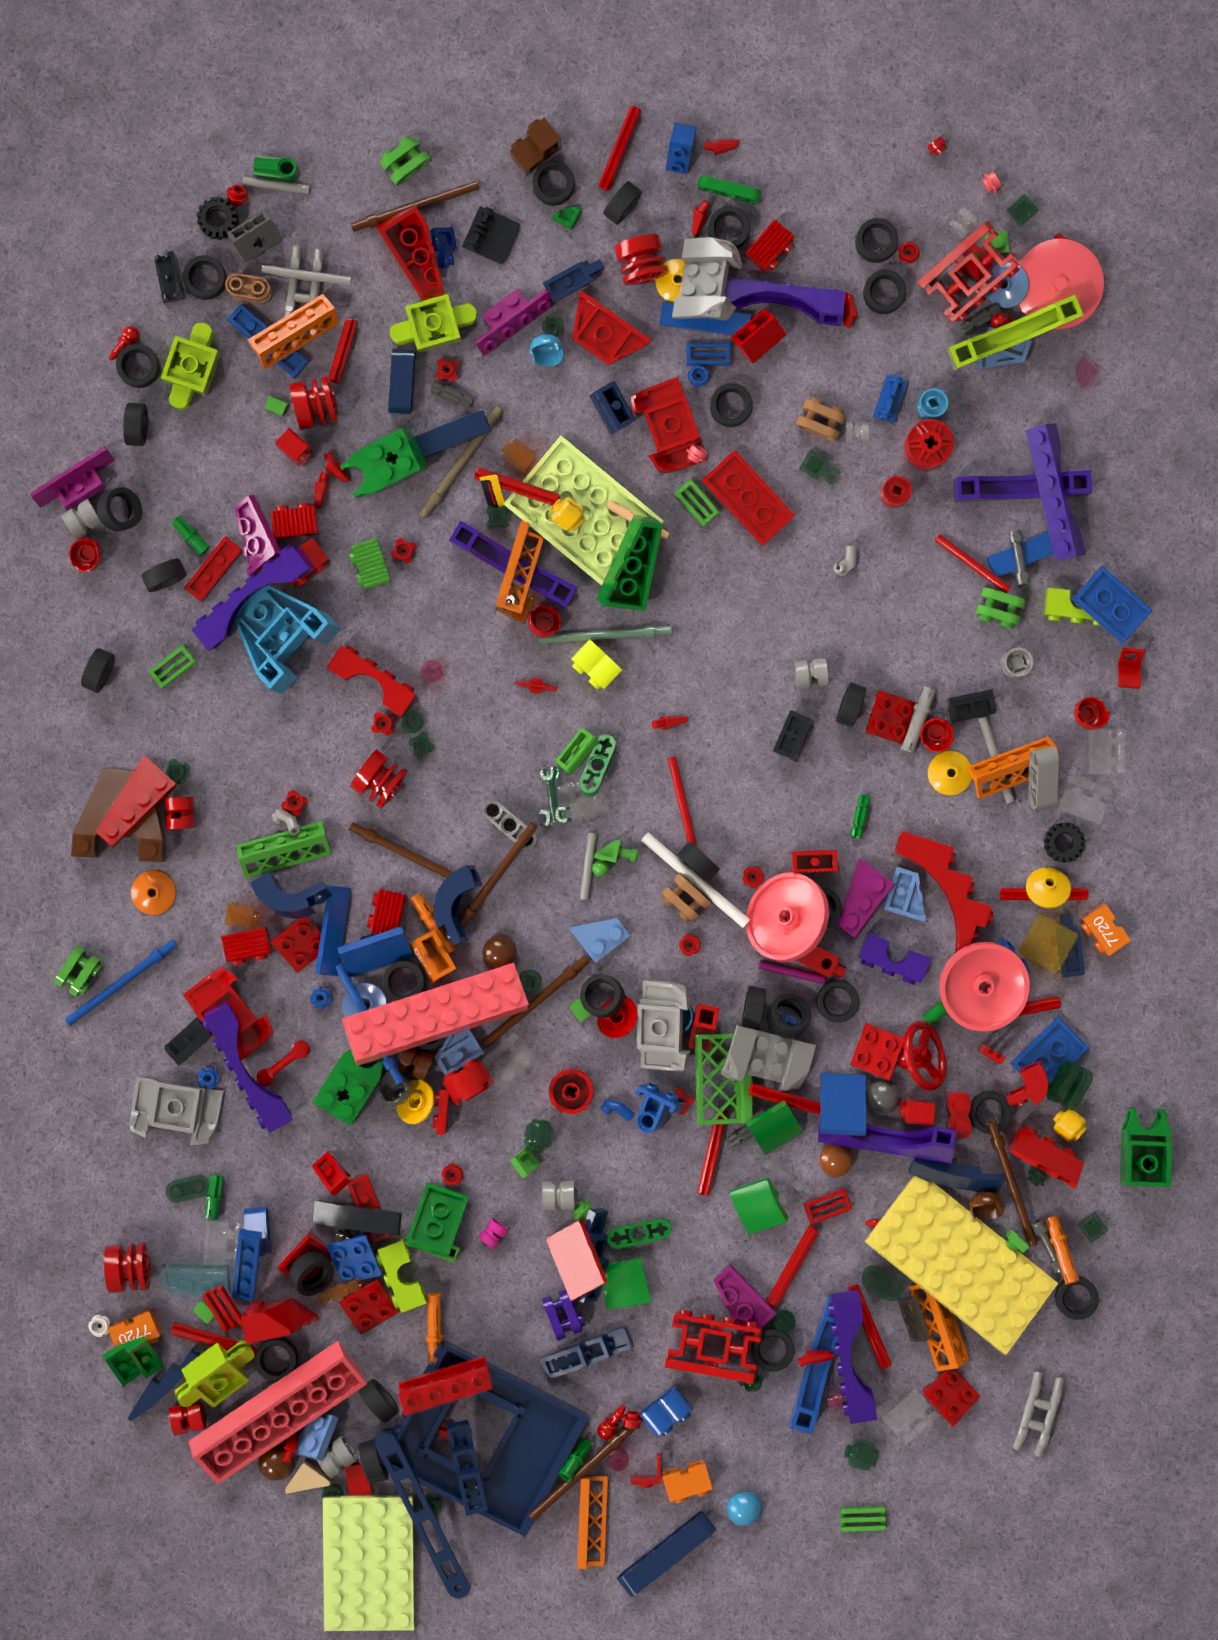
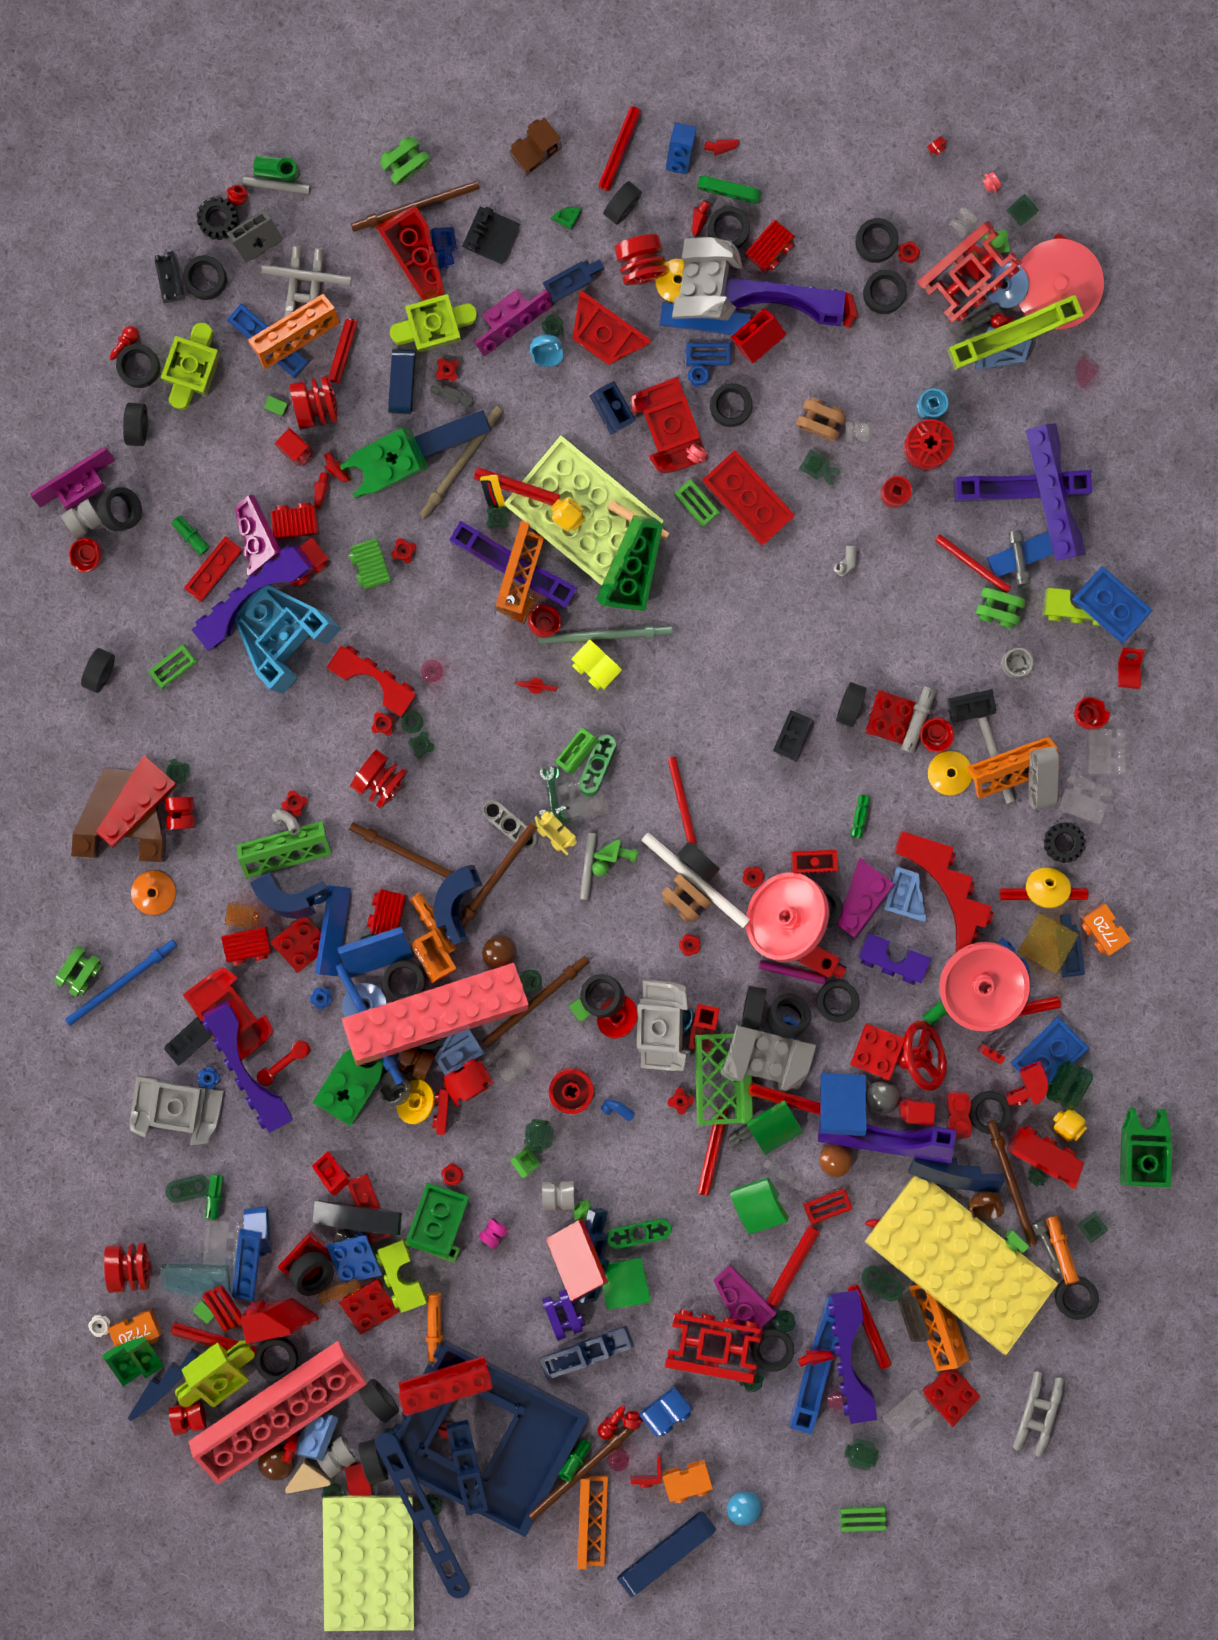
black tyre [141,558,187,592] -> none
medium nougat brick [225,273,273,304] -> none
clear orange brick [502,438,538,475] -> none
black tyre [532,160,575,206] -> none
medium blue wing [569,918,631,963] -> none
blue pin [635,1083,685,1133] -> none
red bar [652,716,689,730] -> none
light grey wheel [794,658,829,690] -> none
blue hinge [873,375,908,424] -> none
none -> light yellow hinge [535,811,577,855]

